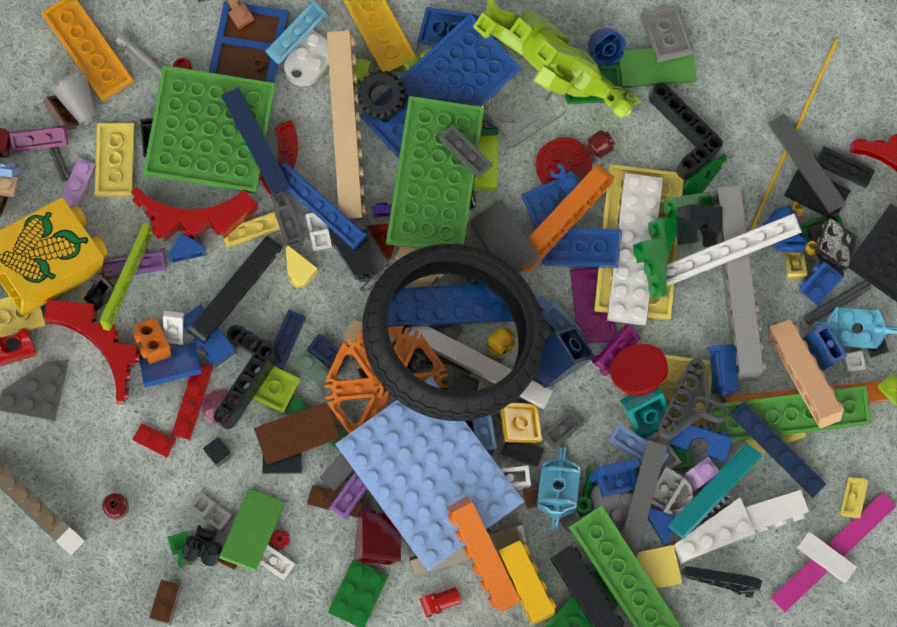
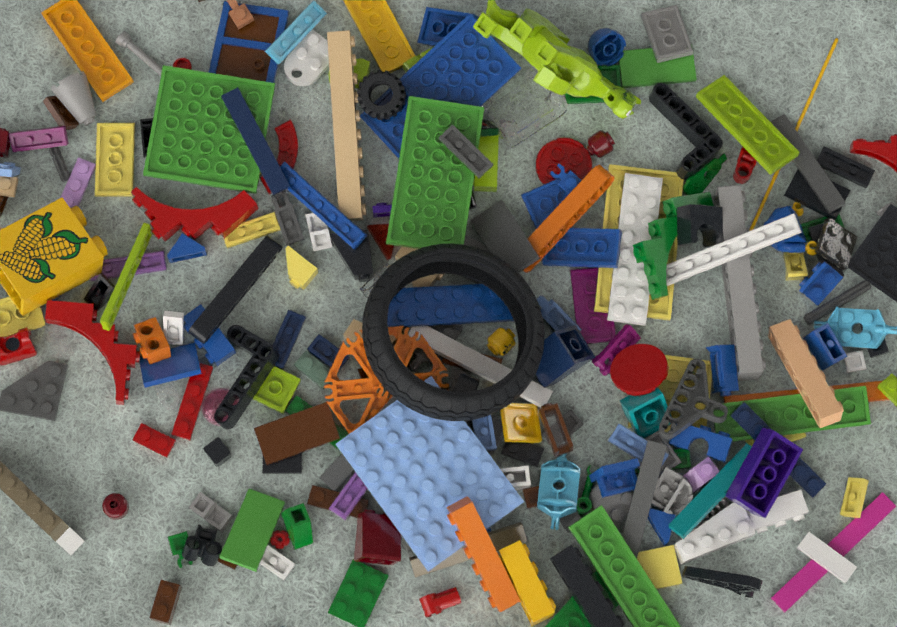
none -> green slope [281,503,313,550]
none -> reddish brown window [538,403,573,458]
none -> lime plate [696,75,800,175]
none -> dark purple brick [725,428,803,518]
none -> red piece [733,146,757,184]

